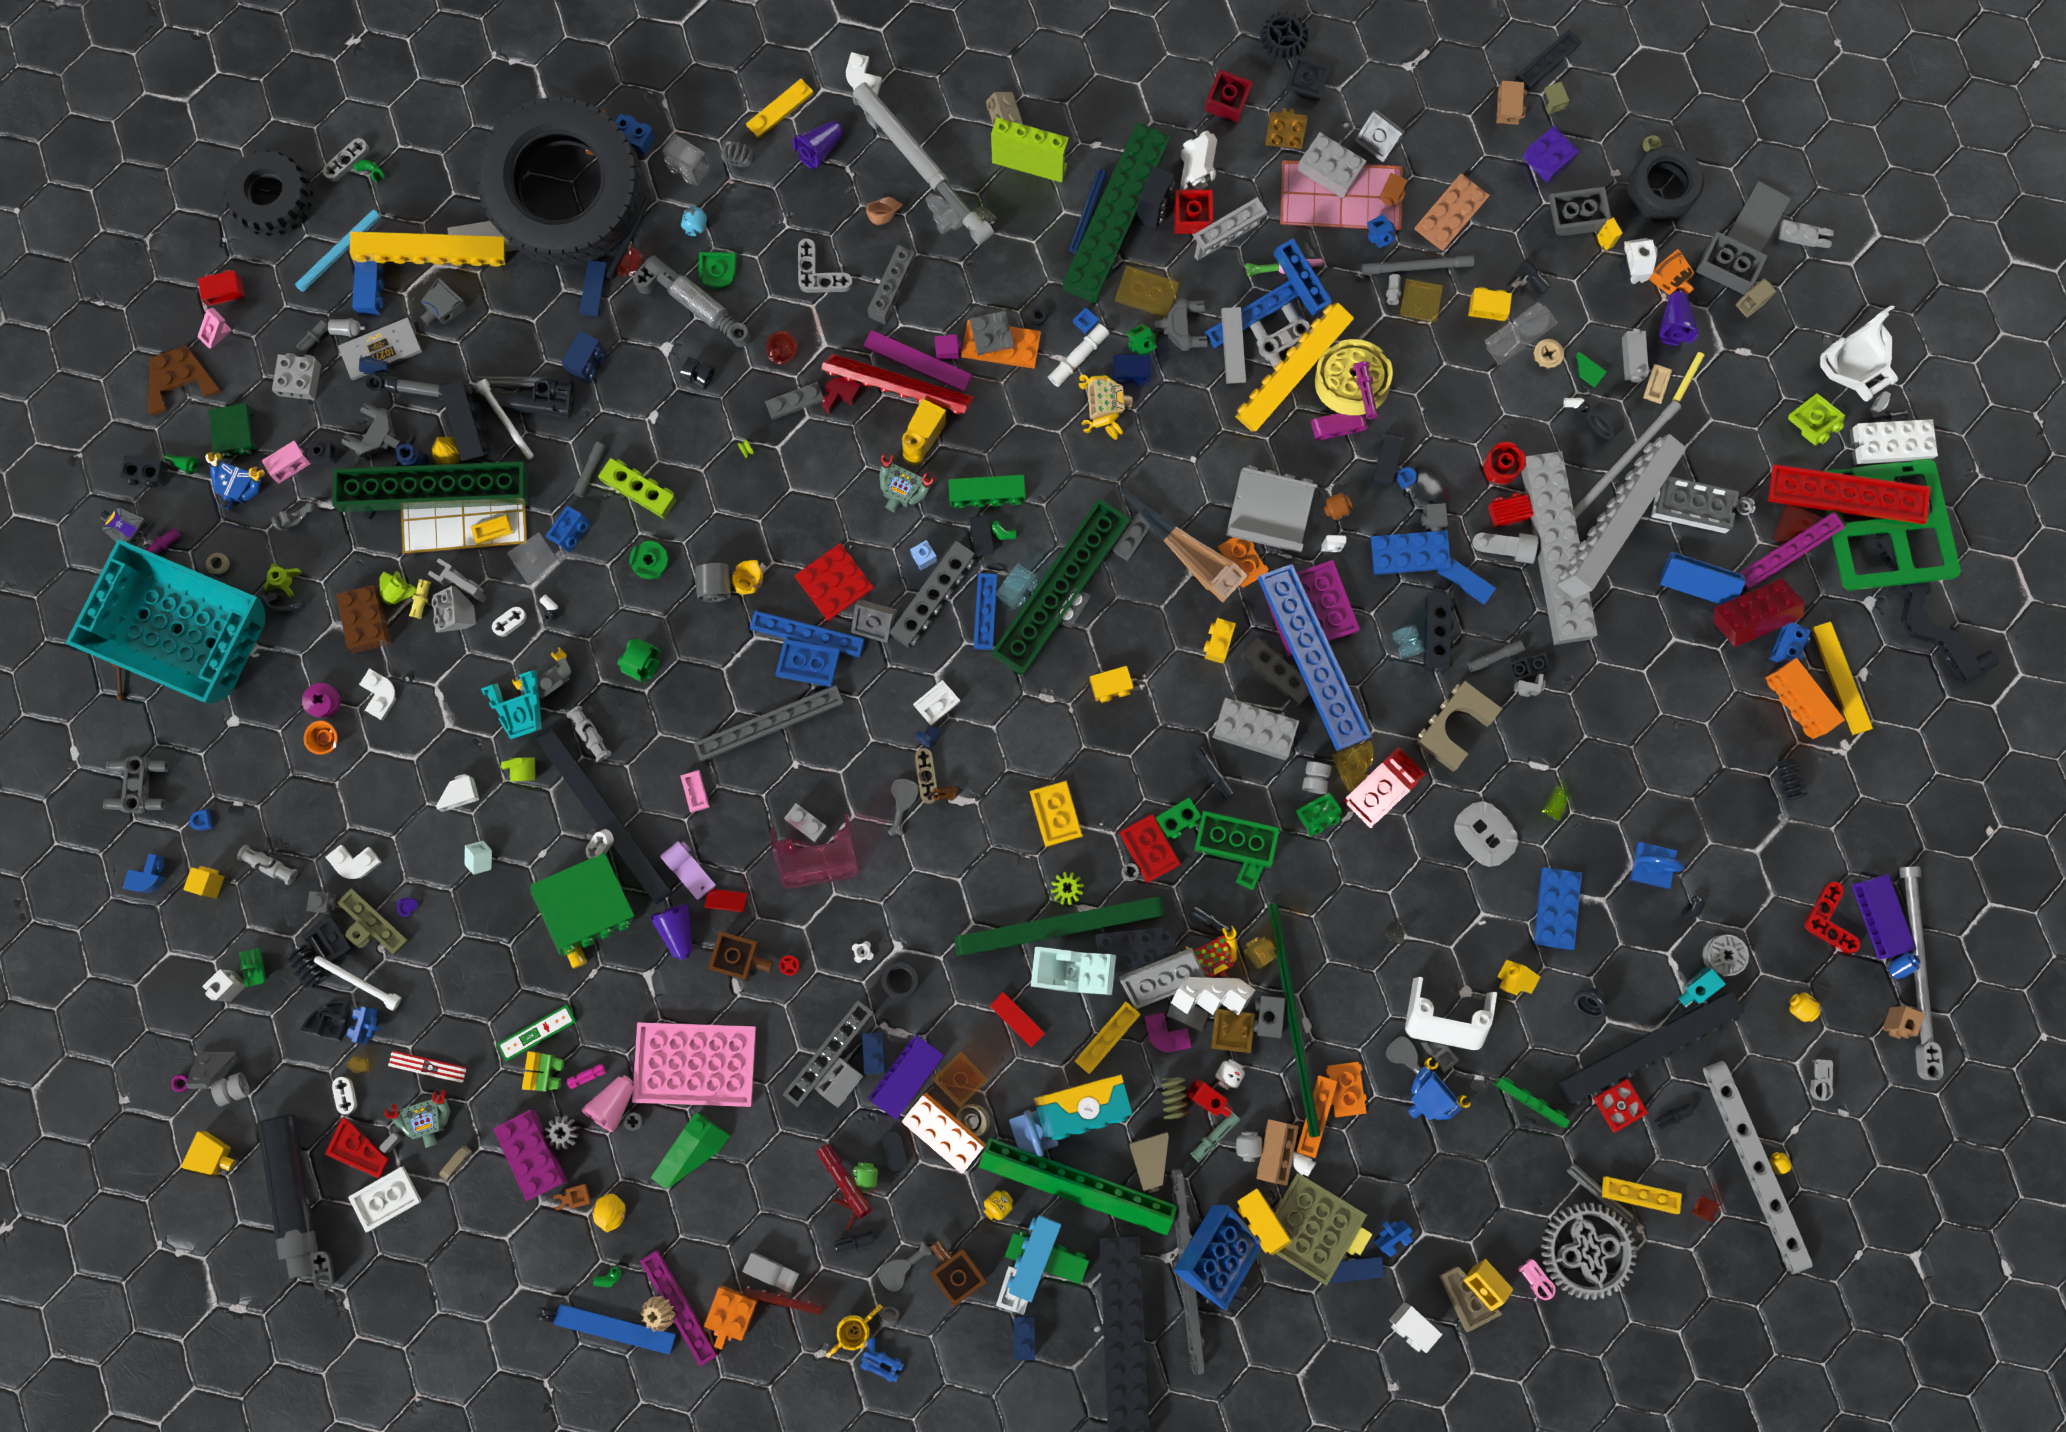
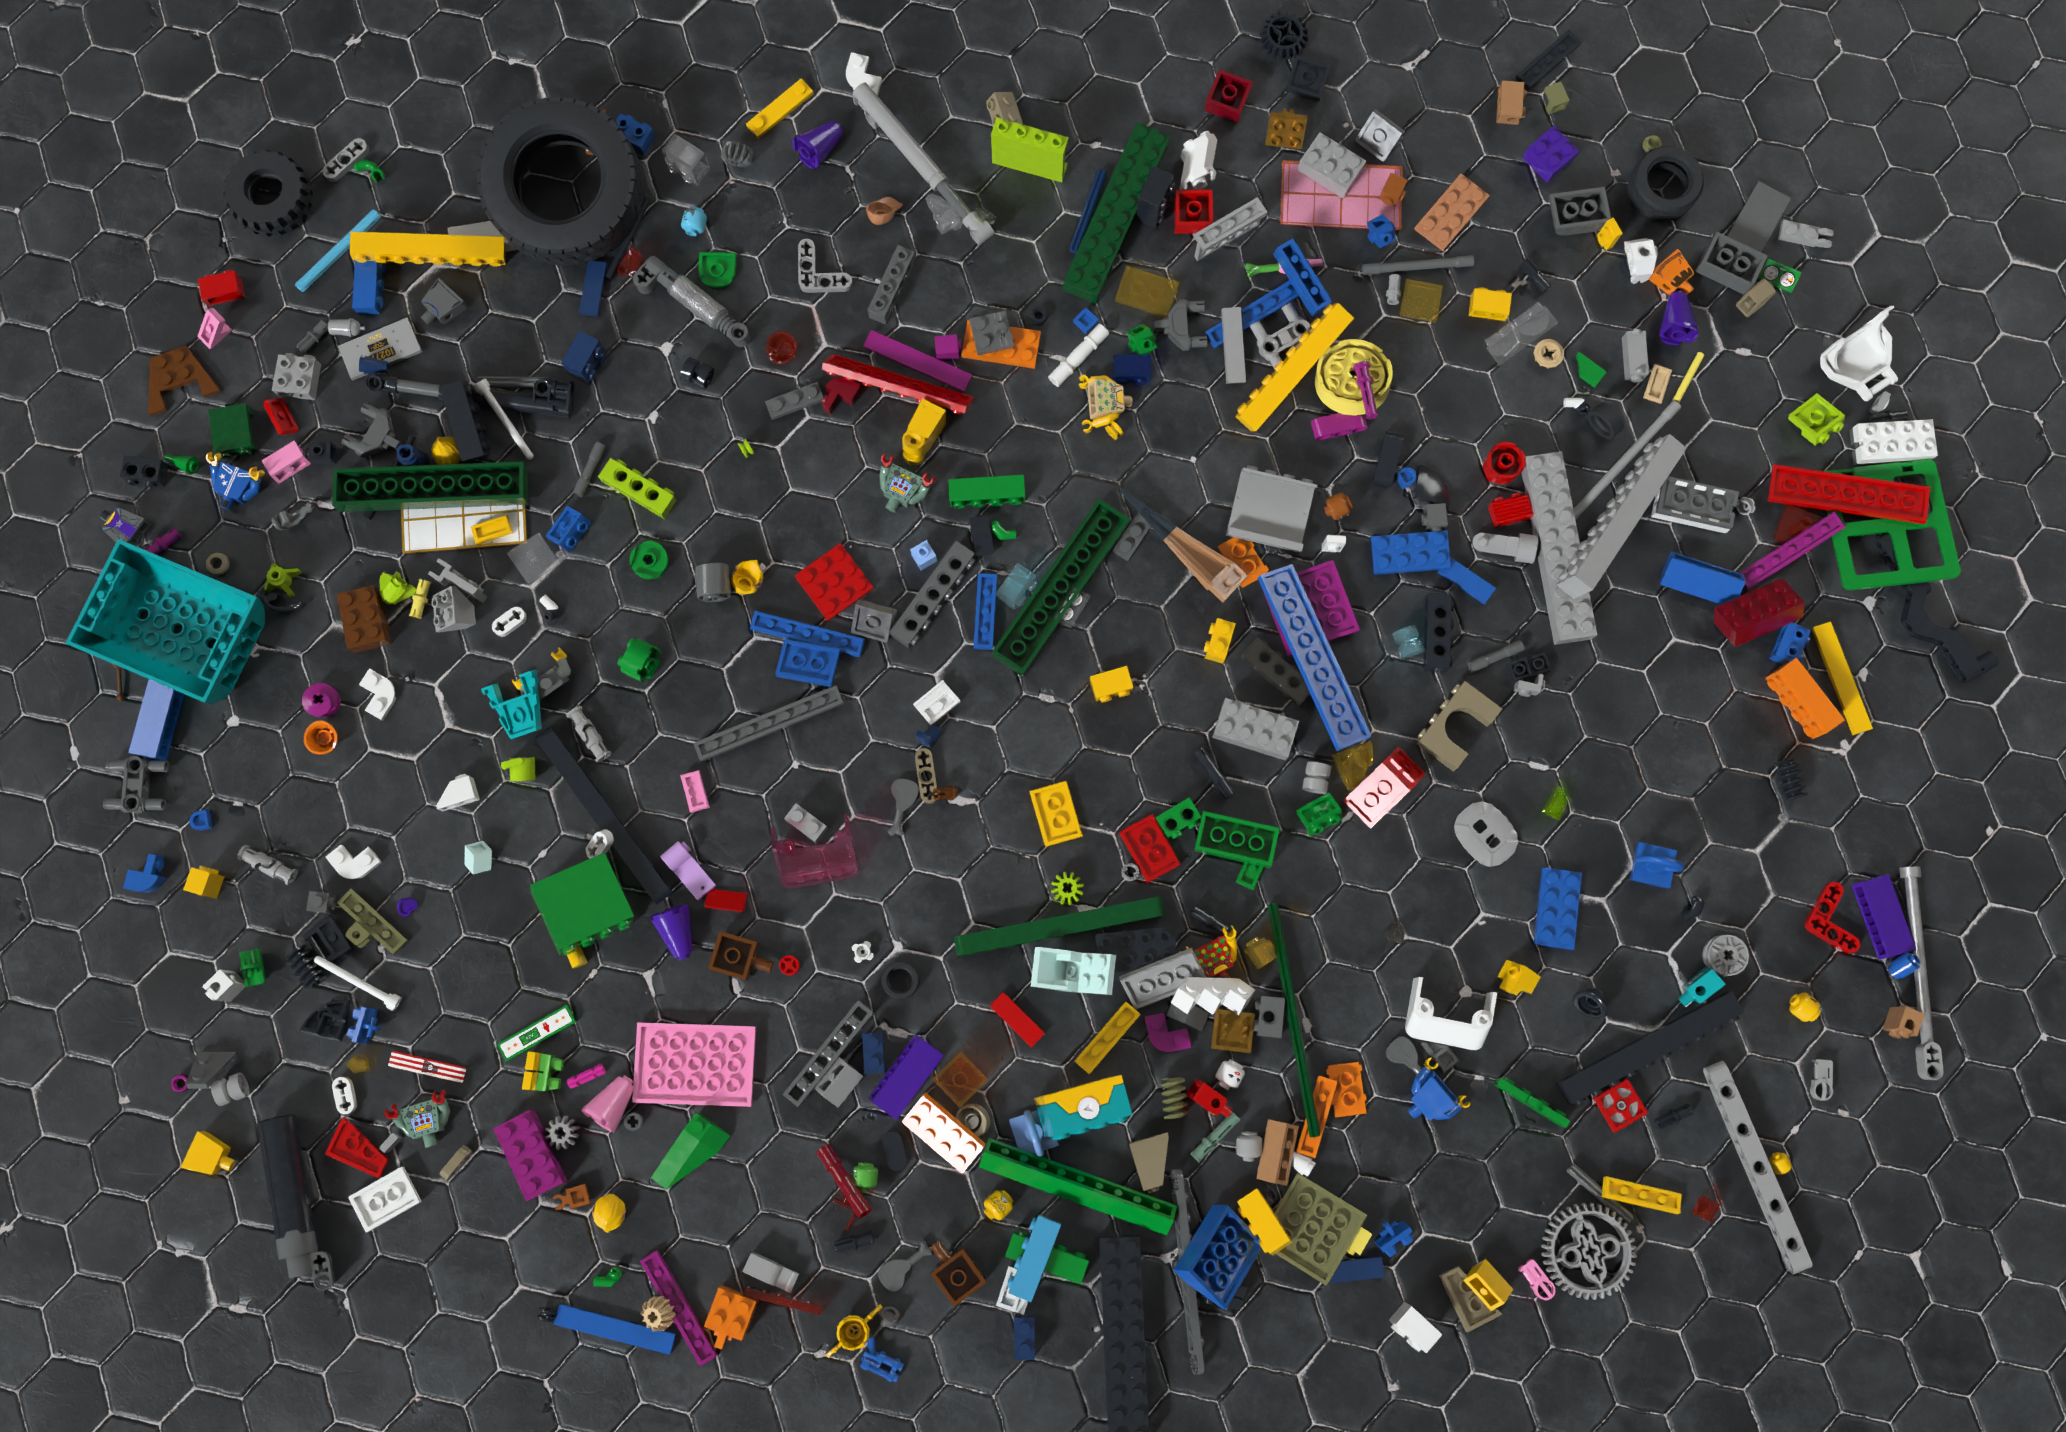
none -> brick [128,679,185,761]
none -> red plate [263,398,299,435]
none -> slope [1757,258,1802,293]

